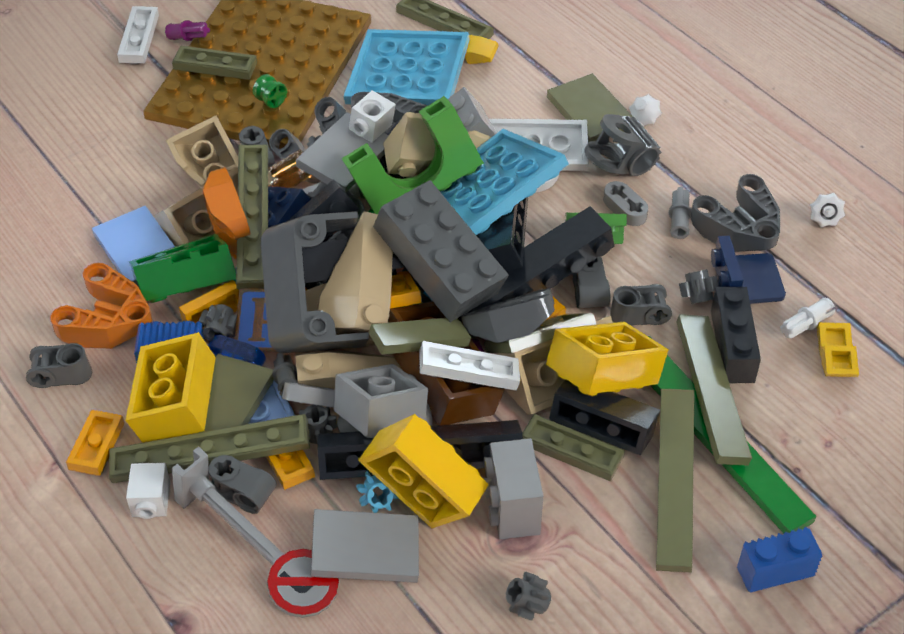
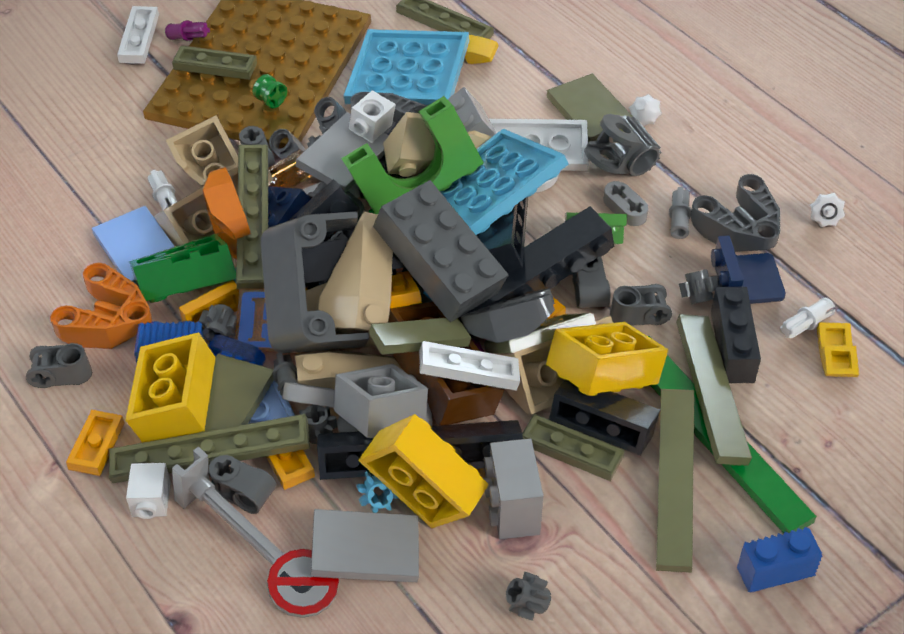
none -> white axle [147,169,178,210]

